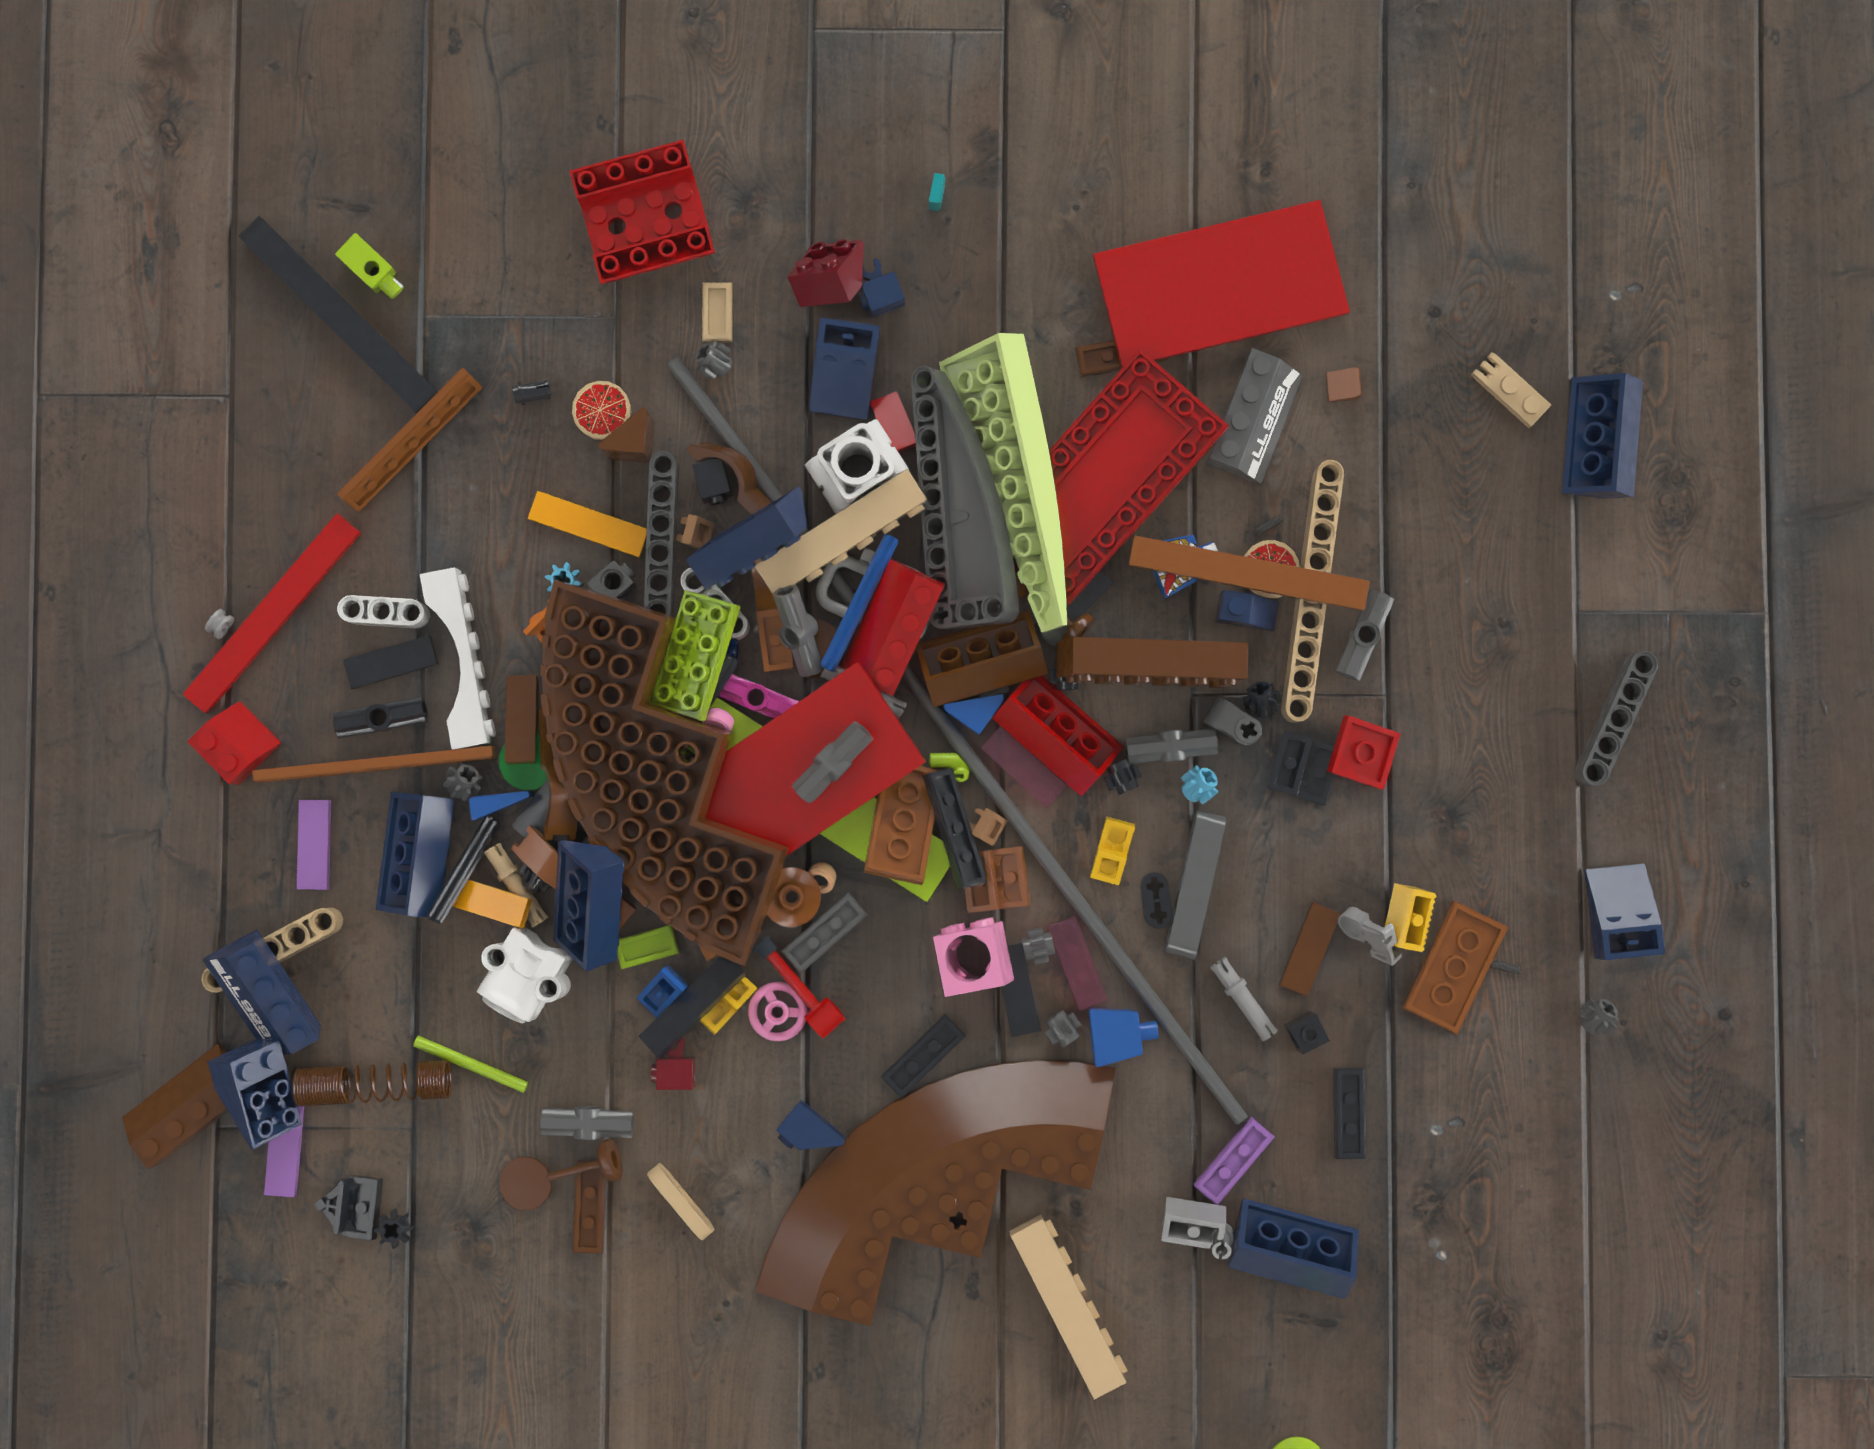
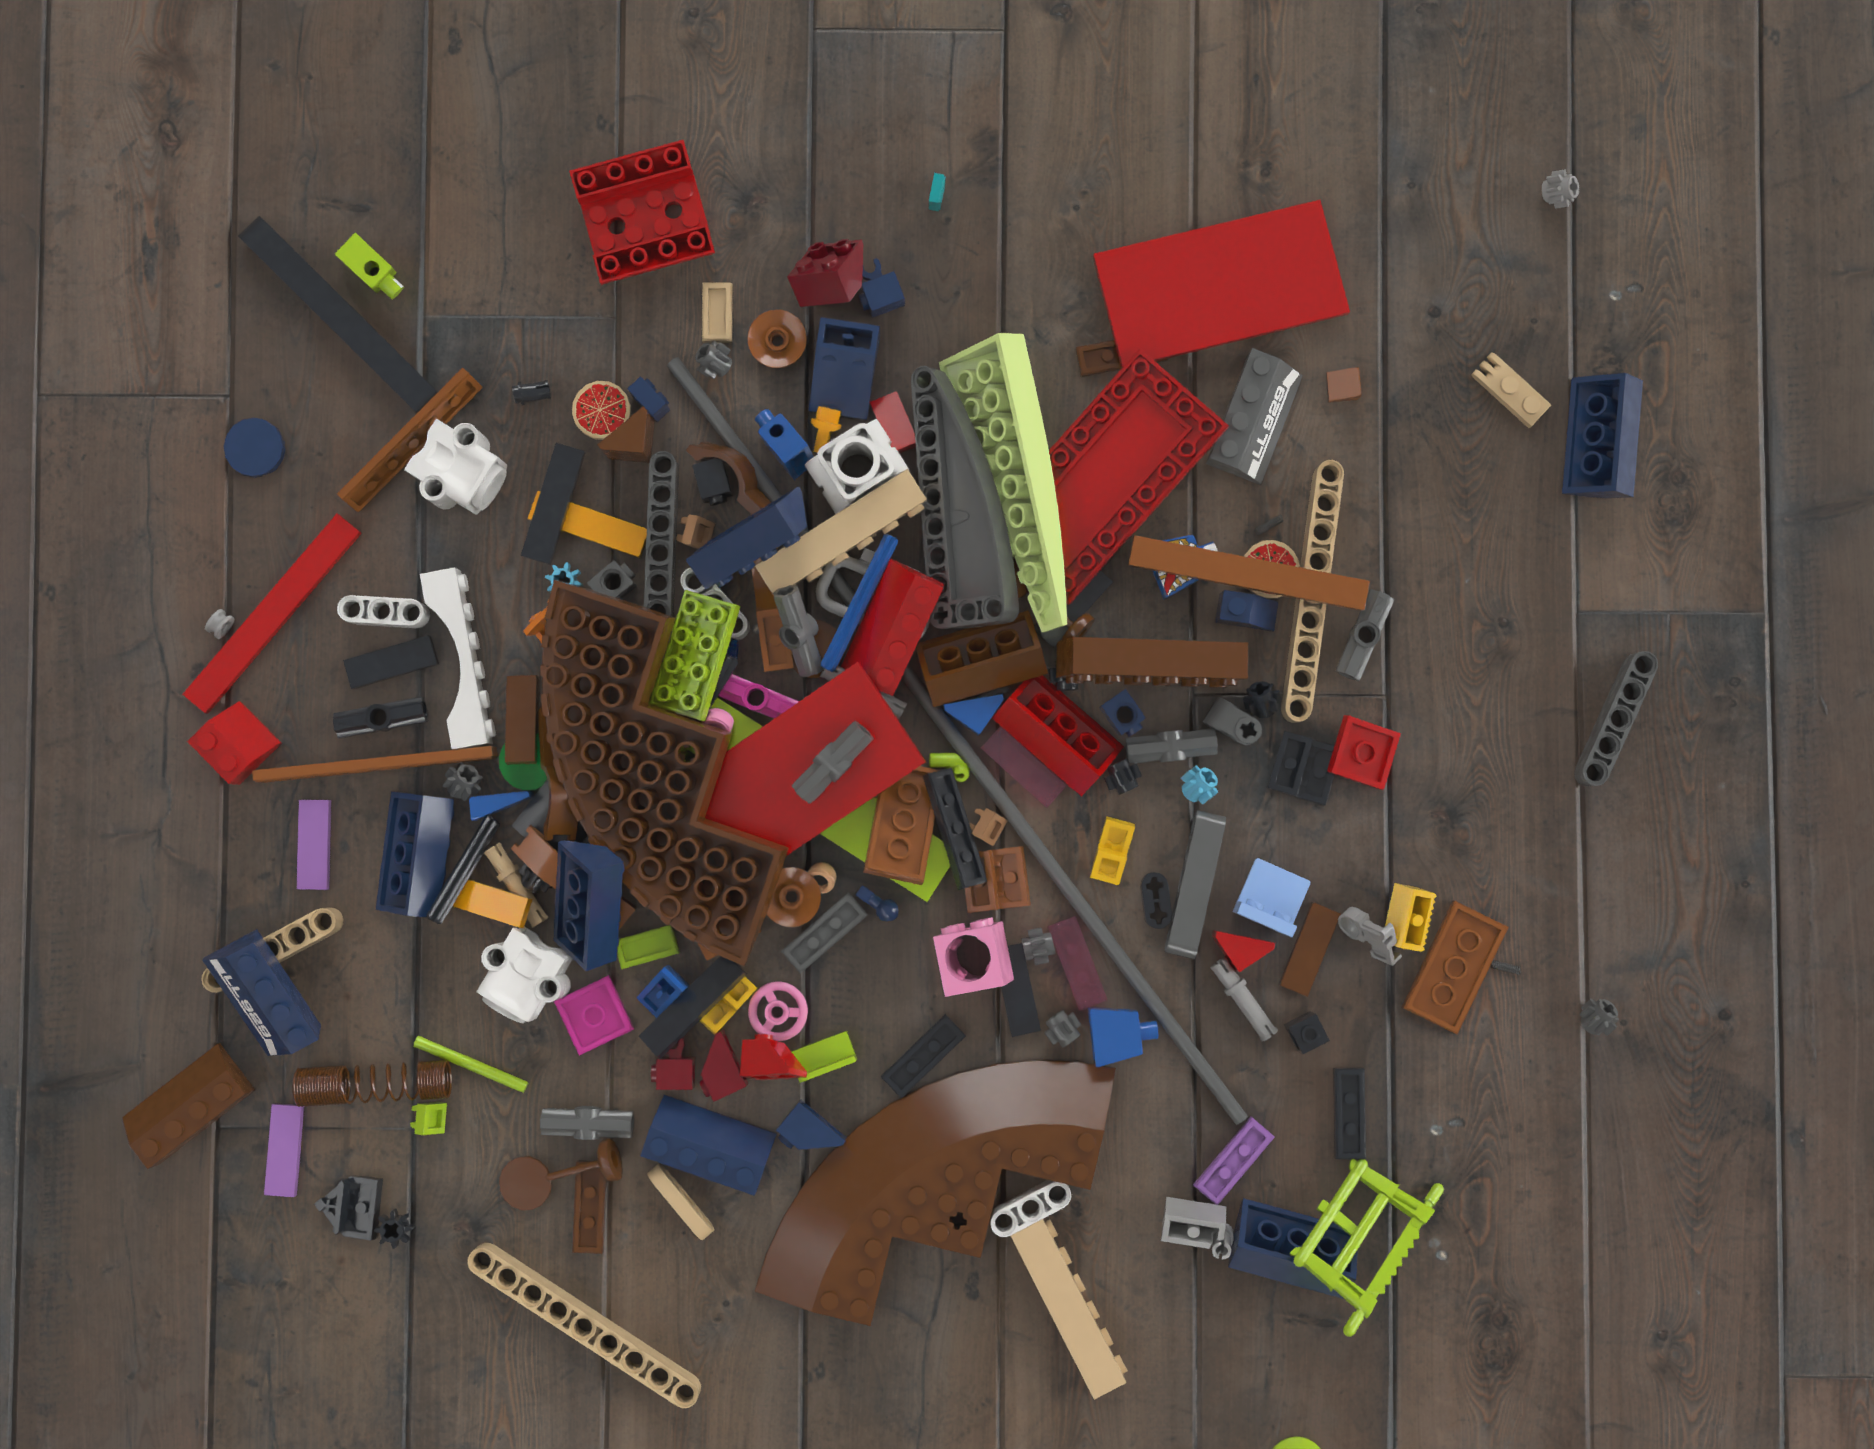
dark blue slope [208,1039,302,1149] -> none
red piece [752,935,846,1039] -> none
slope [1584,863,1665,960] -> none
none -> dark blue tile [224,418,286,478]
none -> white piece [404,419,507,515]
none -> lime tile [410,1102,447,1135]
none -> tan beam [468,1243,701,1408]
none -> black tile [521,443,586,565]
none -> dark pink tile [554,975,634,1056]
none -> dark blue piece [627,376,670,422]
none -> dark blue slope [640,1094,777,1196]
none -> dark red slope [699,1029,749,1102]
none -> red slope [740,1034,807,1080]
none -> dark orange dish [747,309,807,369]
none -> blue torso [755,409,814,480]
none -> lime panel [791,1030,857,1083]
none -> light orange piece [811,406,842,453]
none -> dark blue arm [855,885,899,922]
none -> white beam [990,1180,1071,1237]
none -> dark blue brick [1099,689,1146,737]
none -> red slope [1212,930,1276,972]
none -> light blue bracket [1232,858,1310,937]
none -> lime piece [1289,1159,1444,1337]
none -> light grey gear [1542,169,1579,209]

